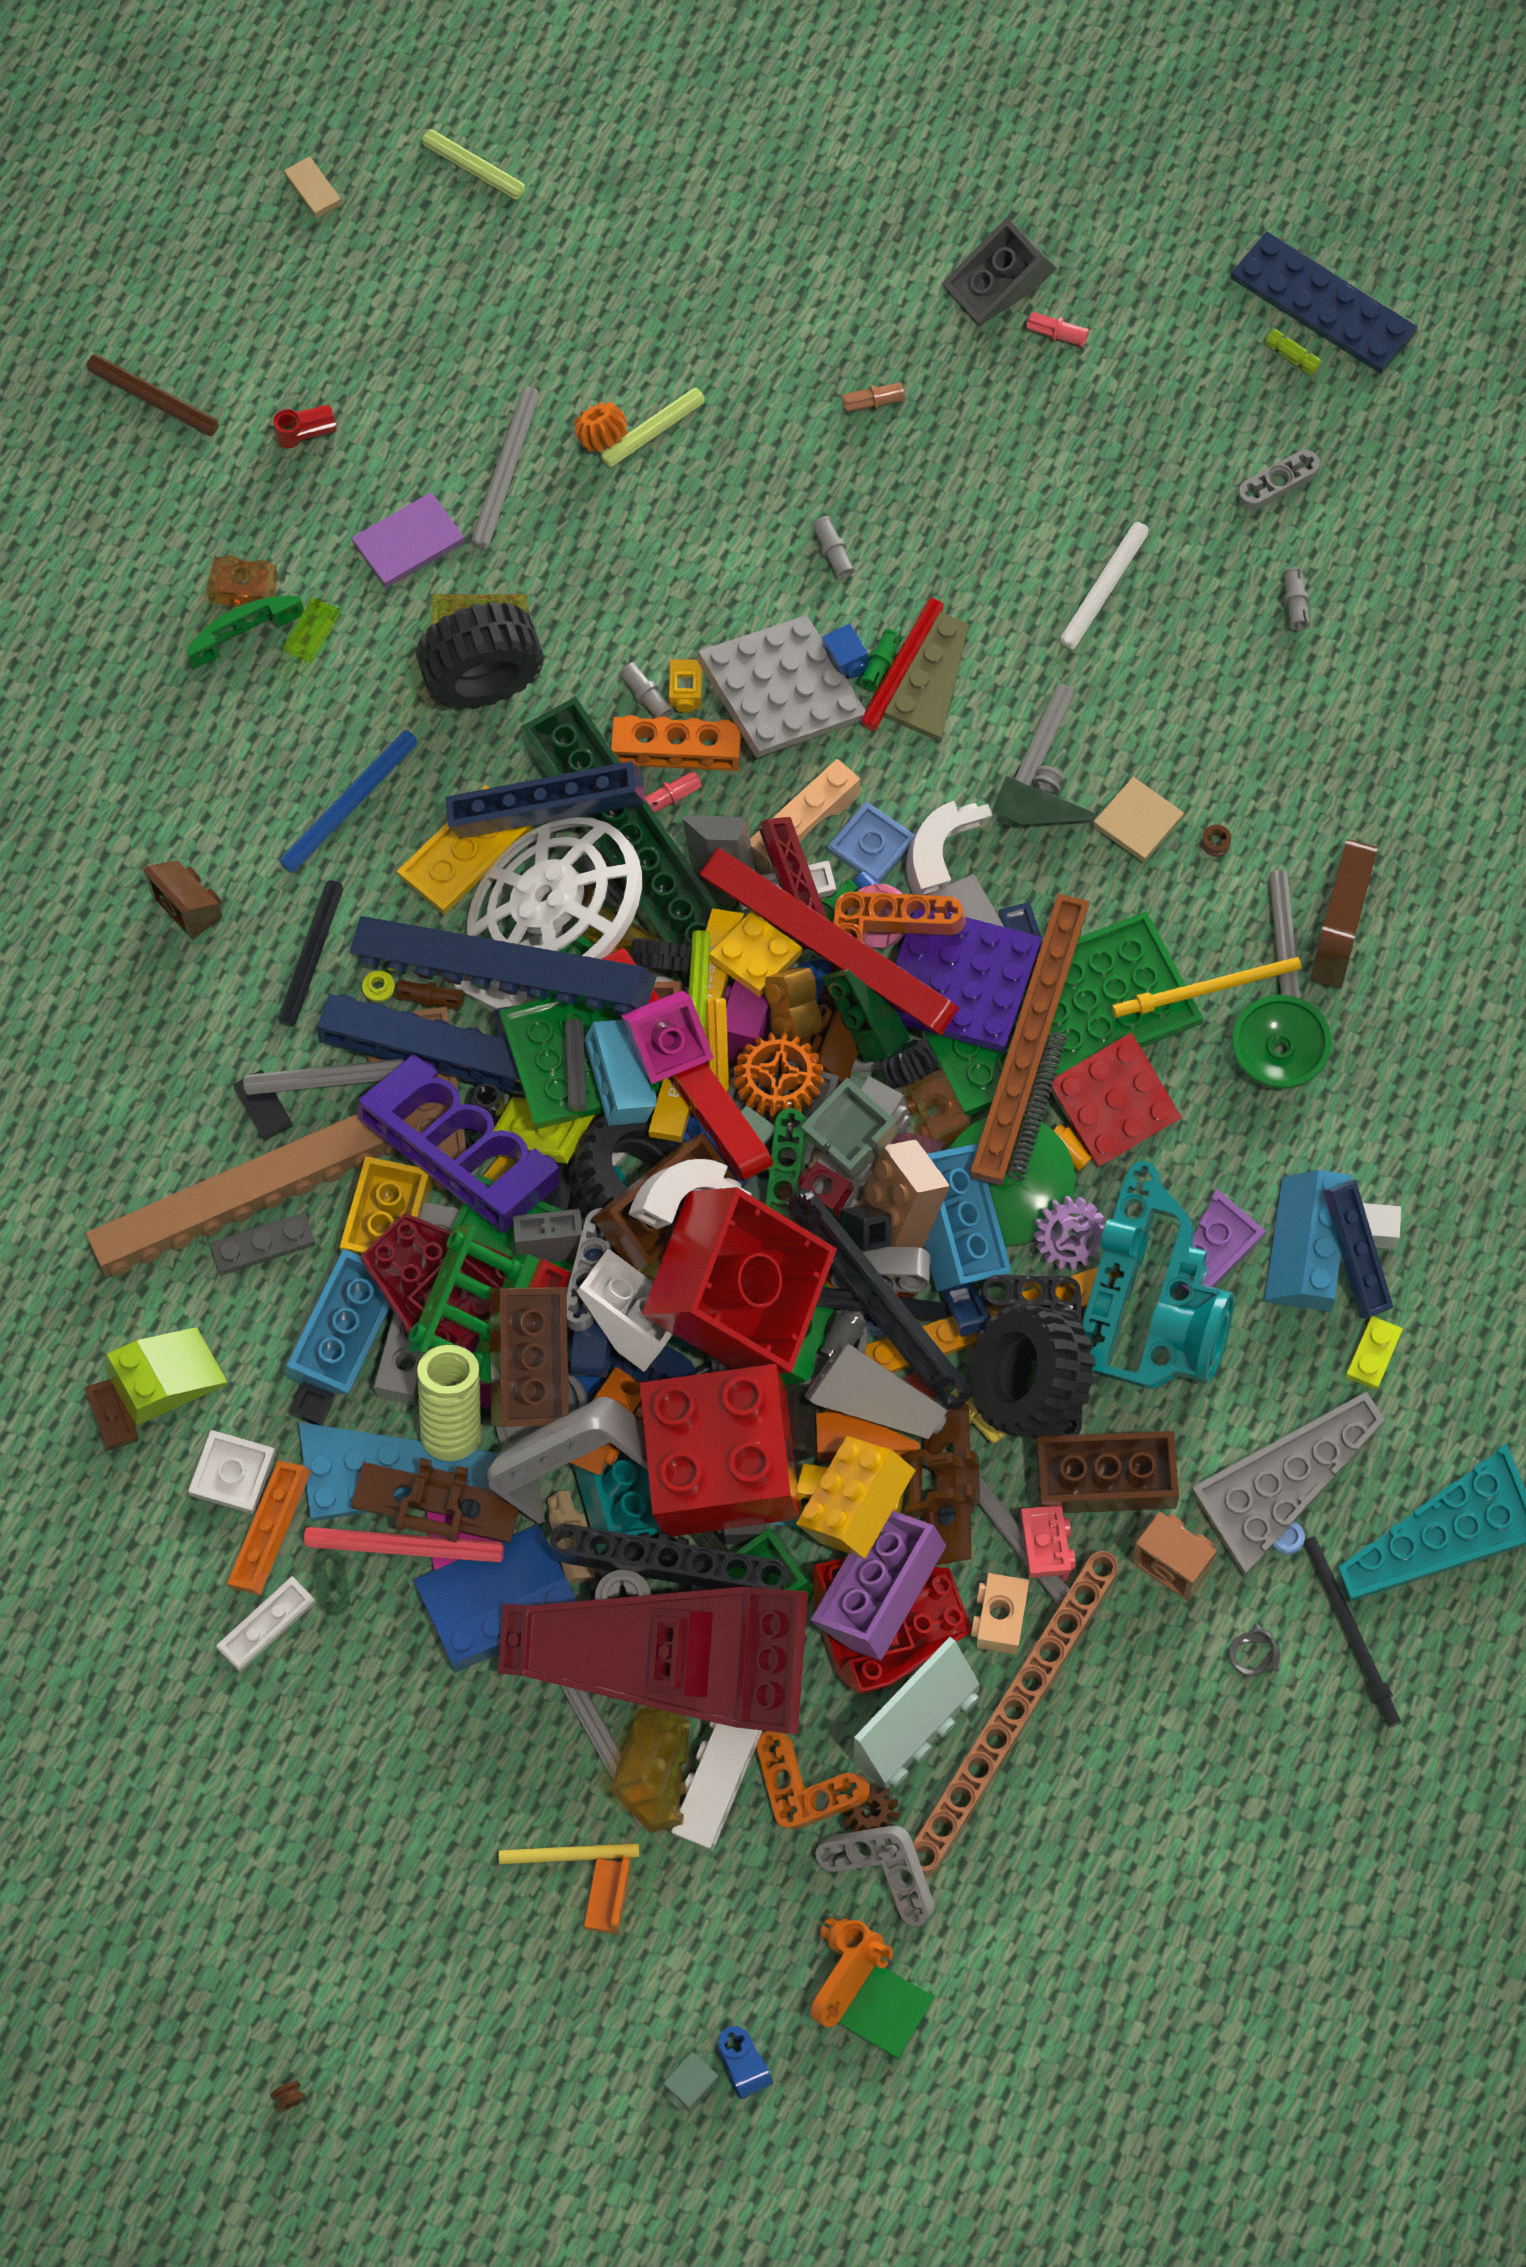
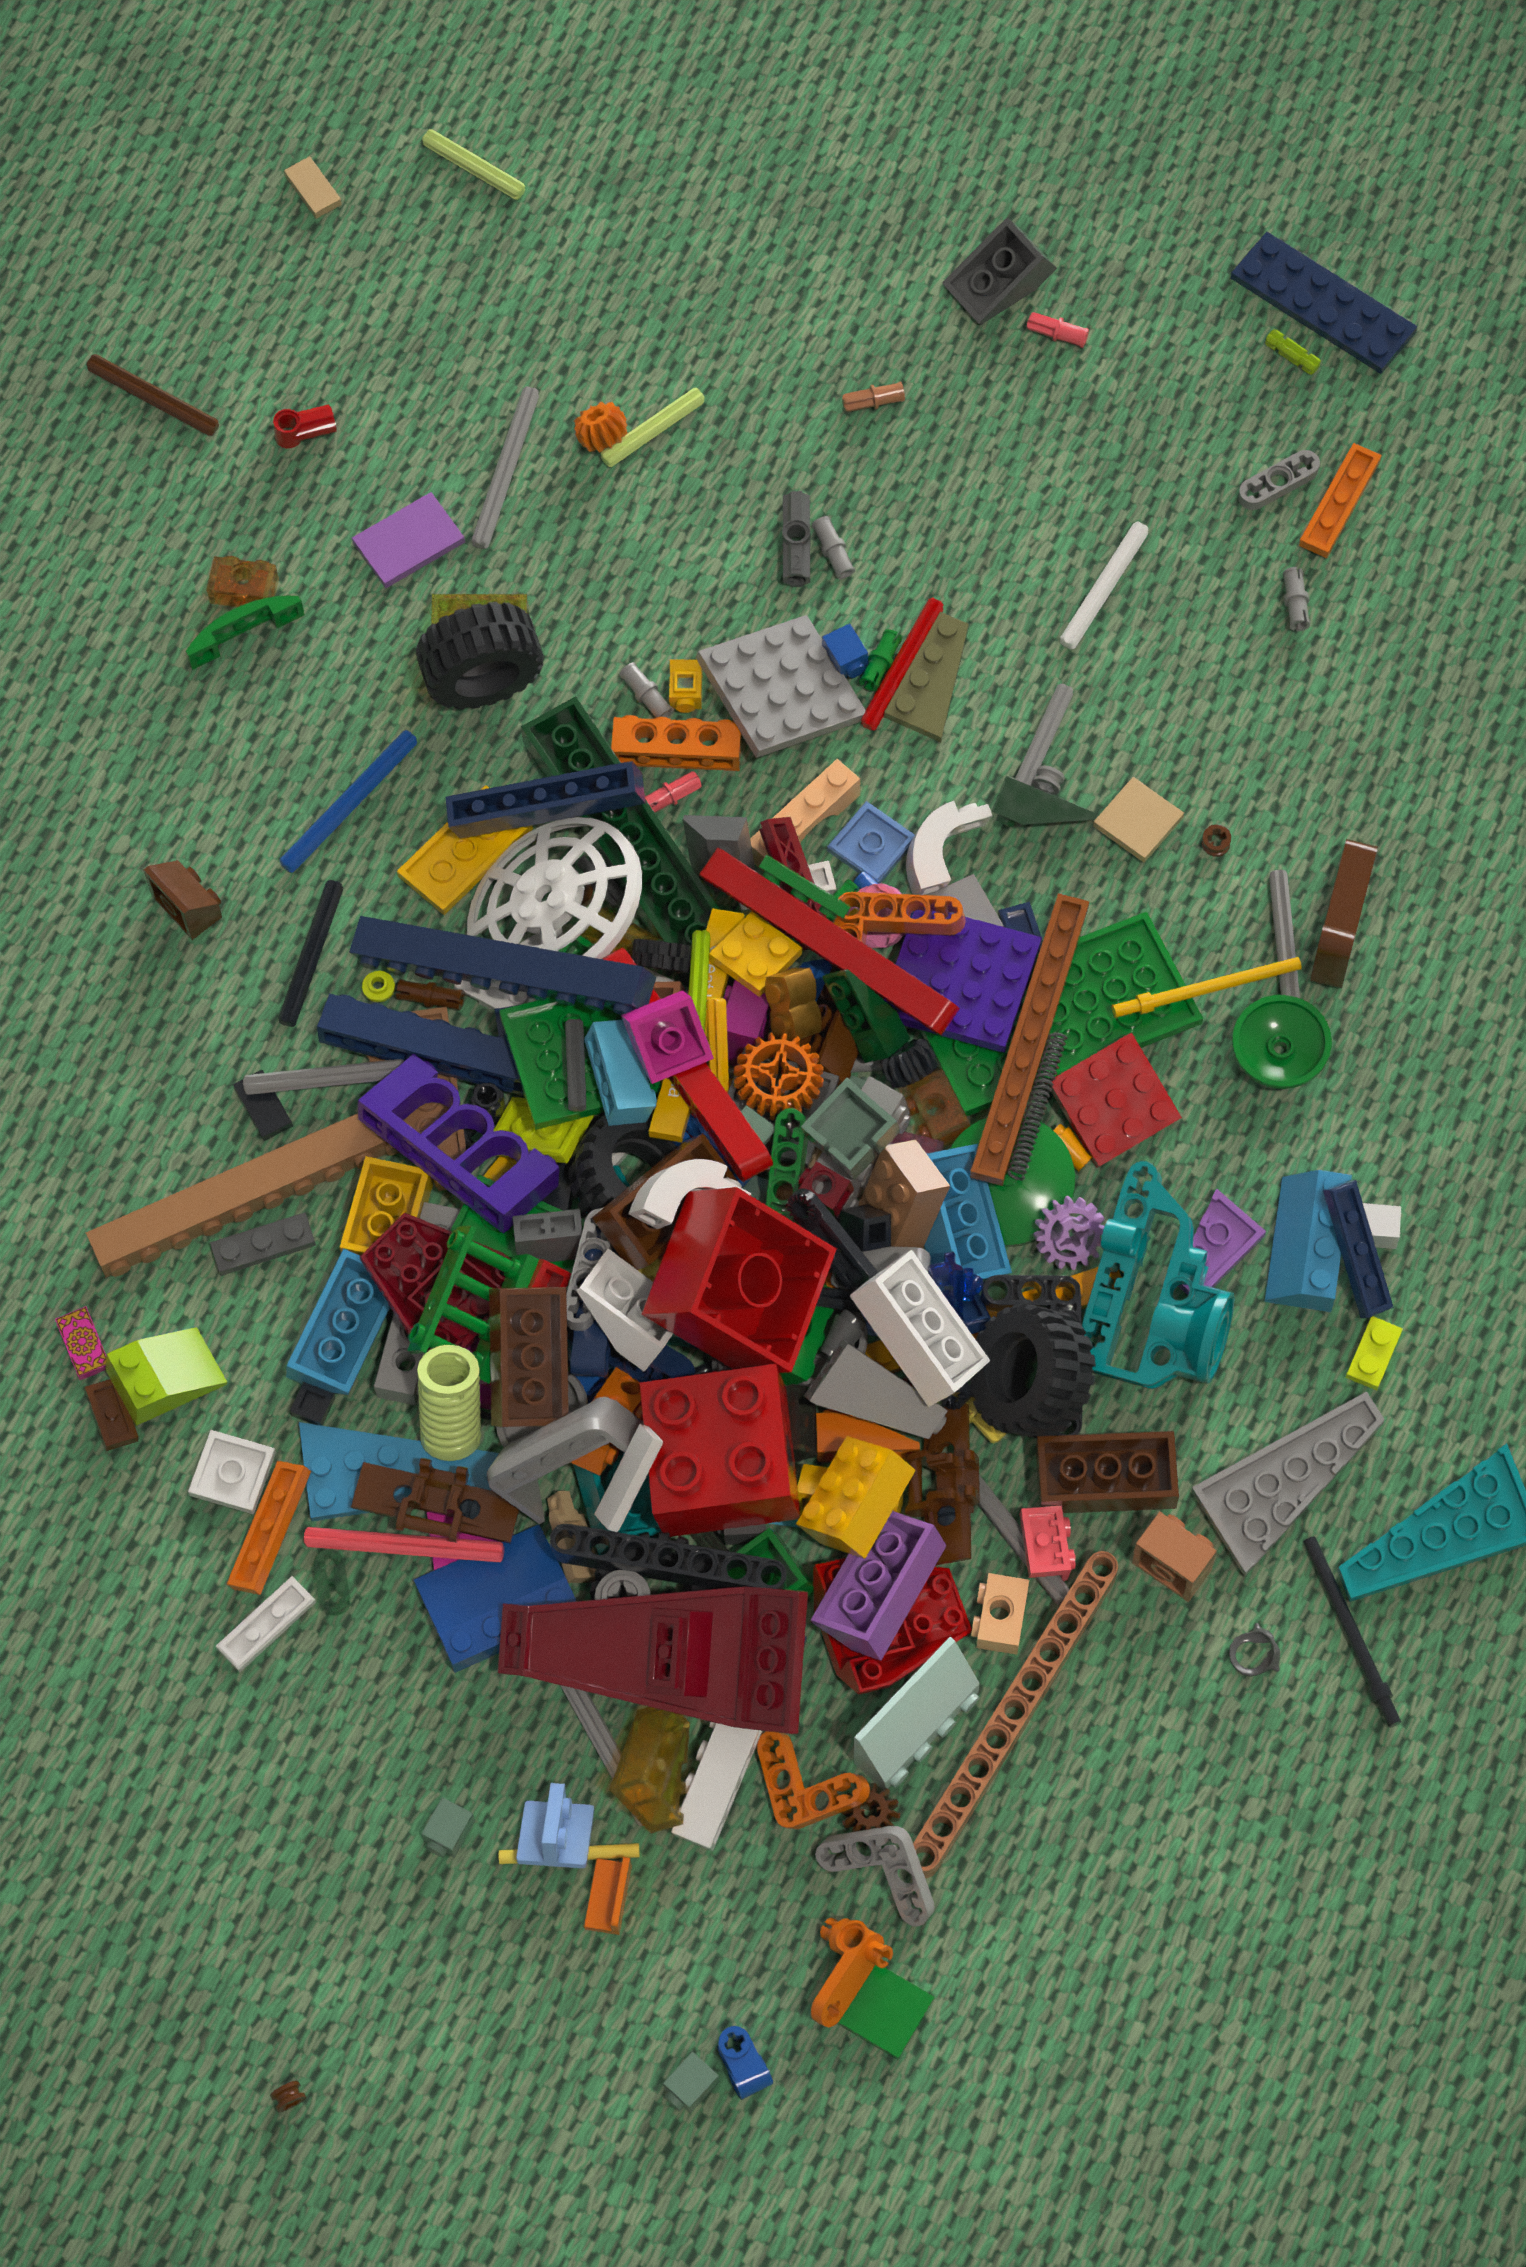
clear neon green tile [283,597,341,664] -> none
light blue tile [1272,1522,1305,1555] -> none
none -> tile [55,1306,106,1381]
none -> sand green brick [422,1797,475,1858]
none -> light blue bracket [516,1783,595,1868]
none -> white tile [594,1424,663,1532]
none -> green plate [759,855,851,920]
none -> dark grey piece [782,491,811,587]
none -> white slope [850,1250,990,1407]
none -> clear blue hips [928,1252,983,1321]
none -> orange plate [1299,443,1382,558]

